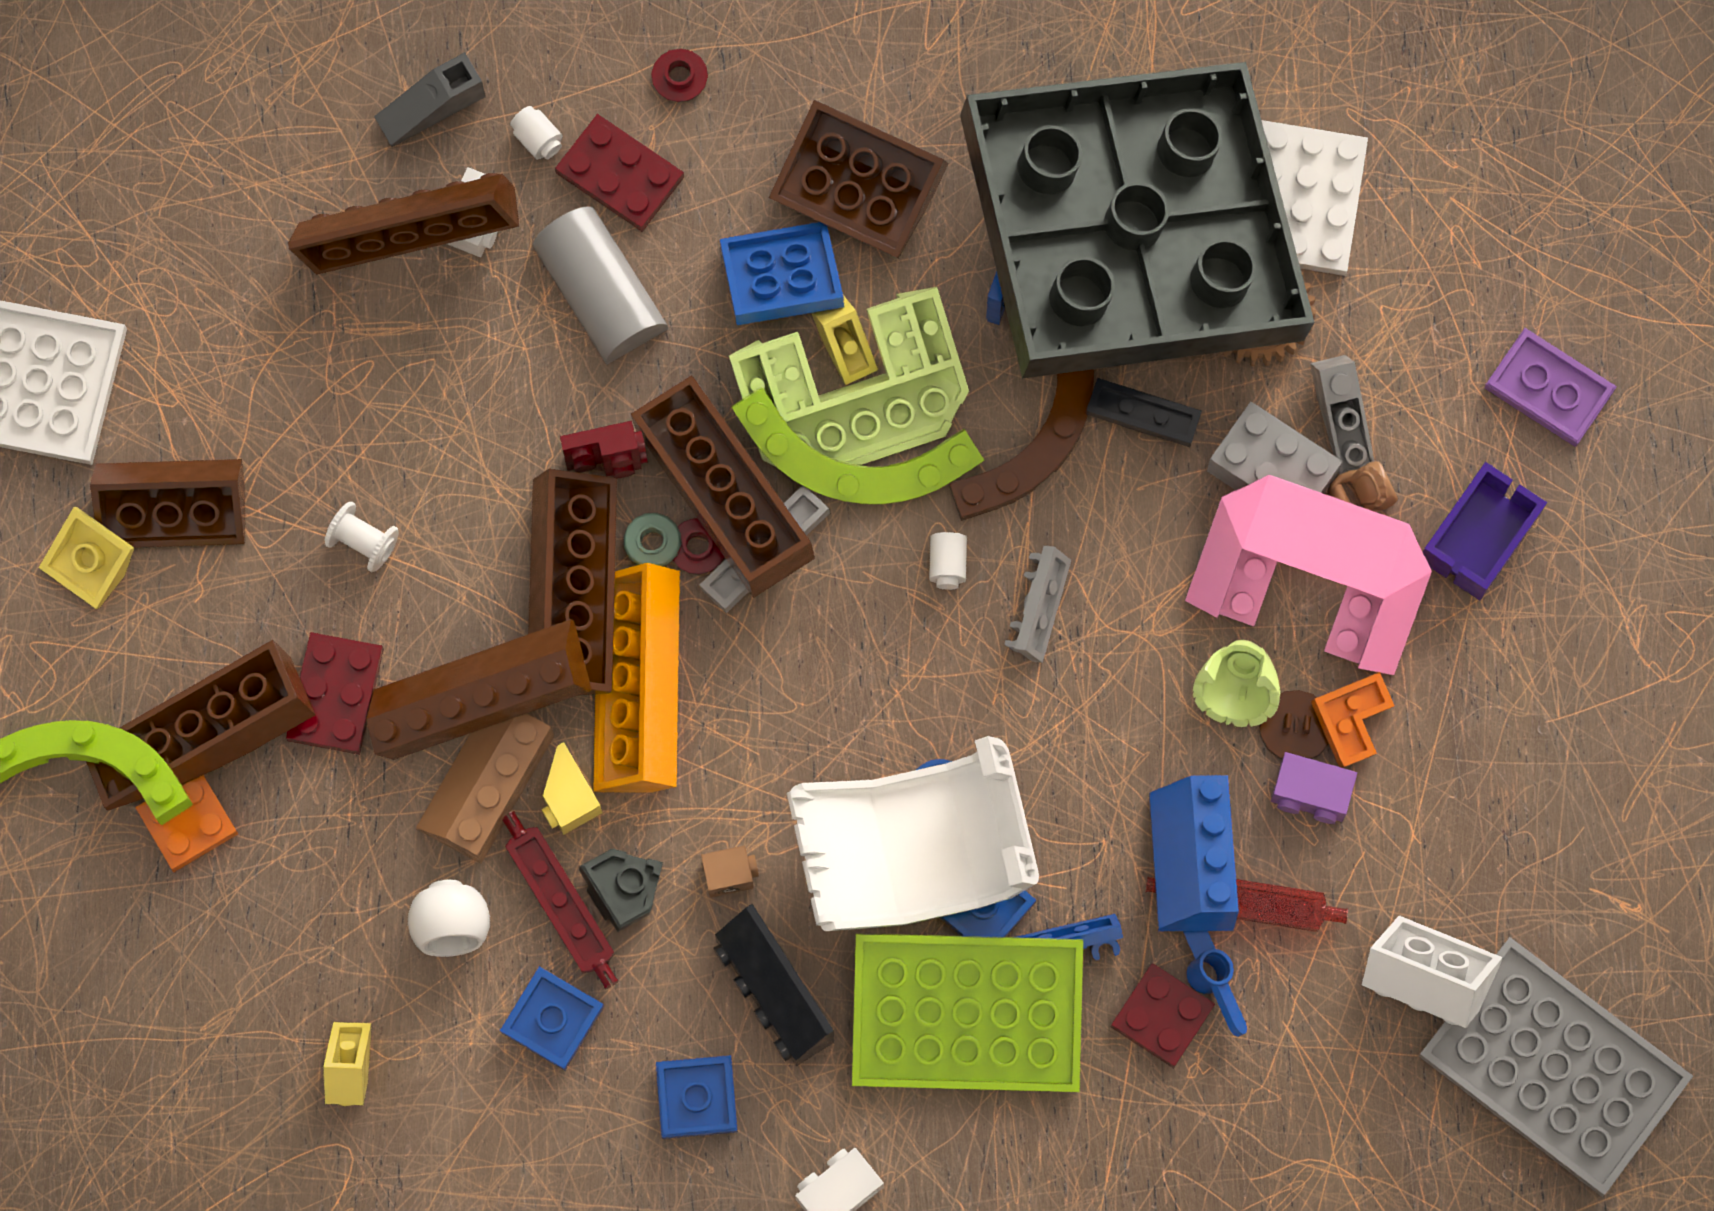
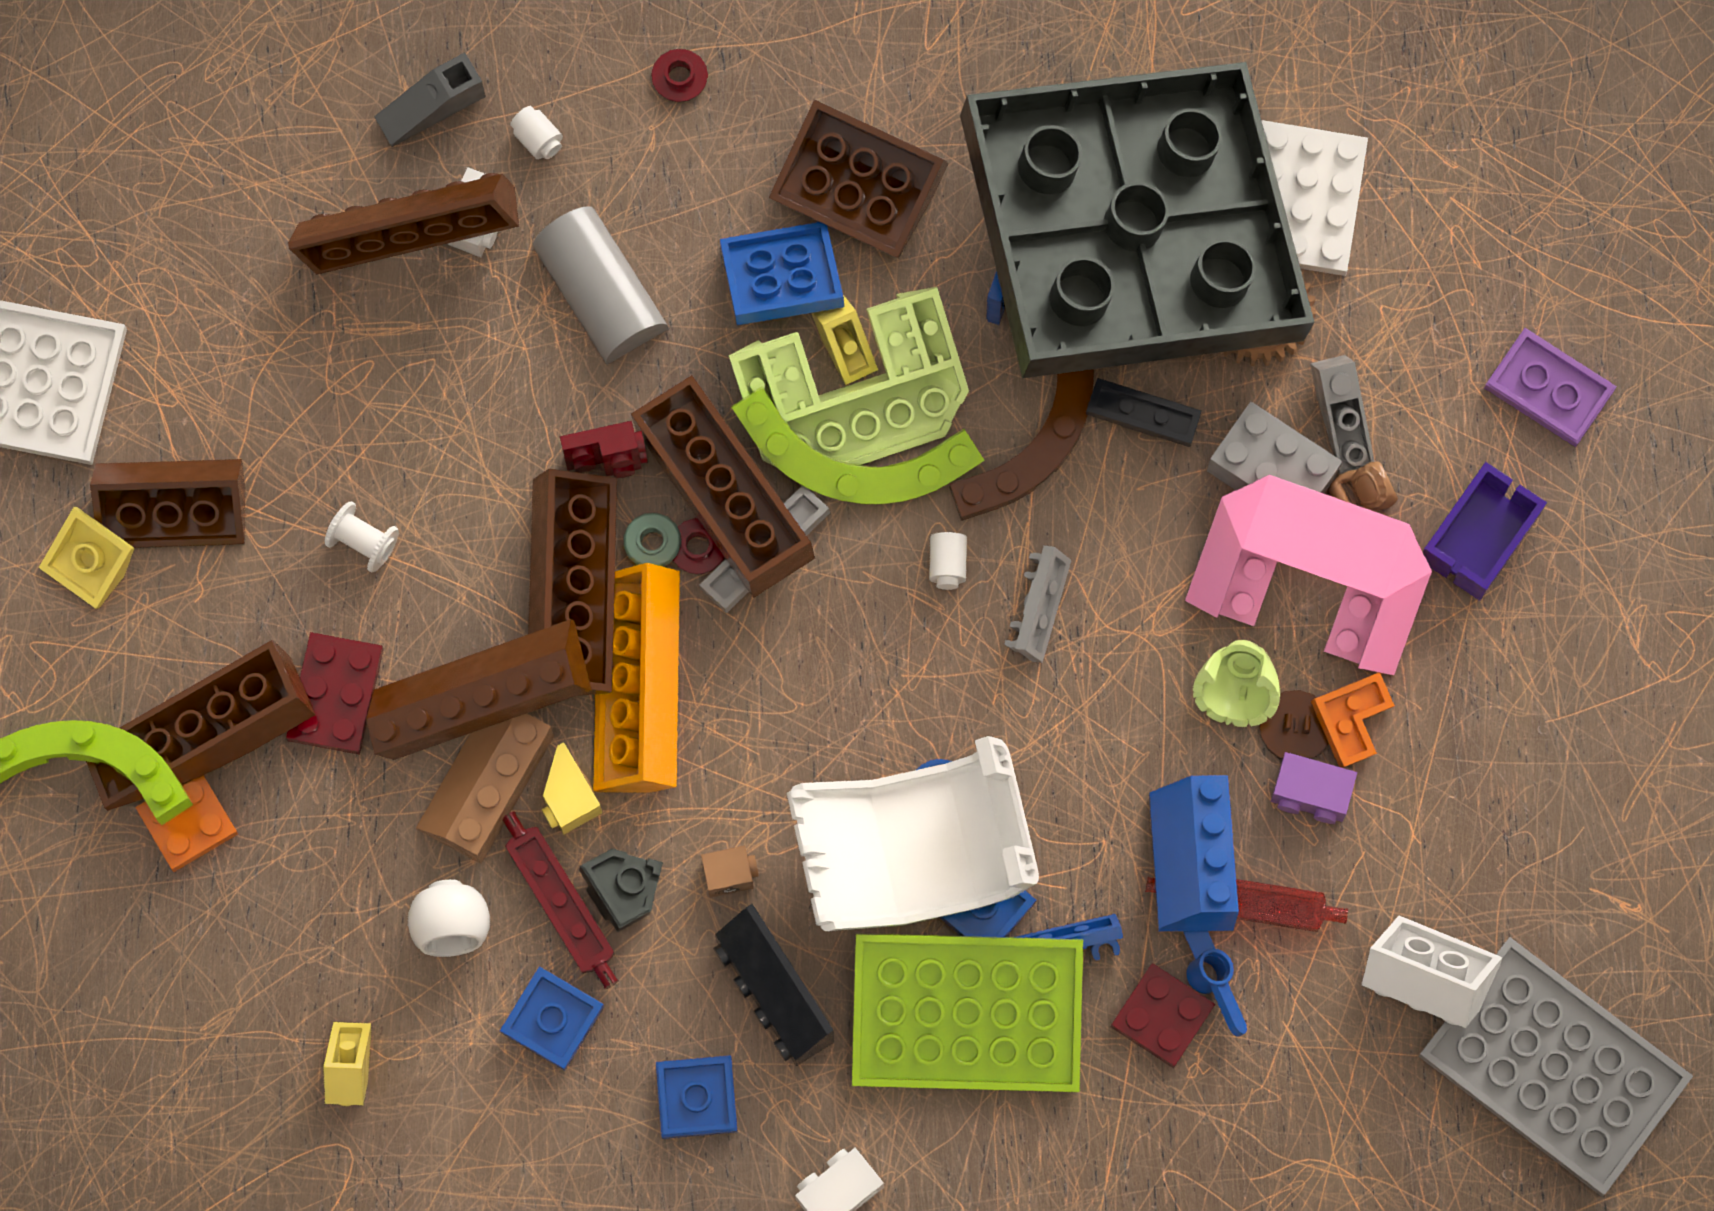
dark red plate [555,114,684,232] -> none

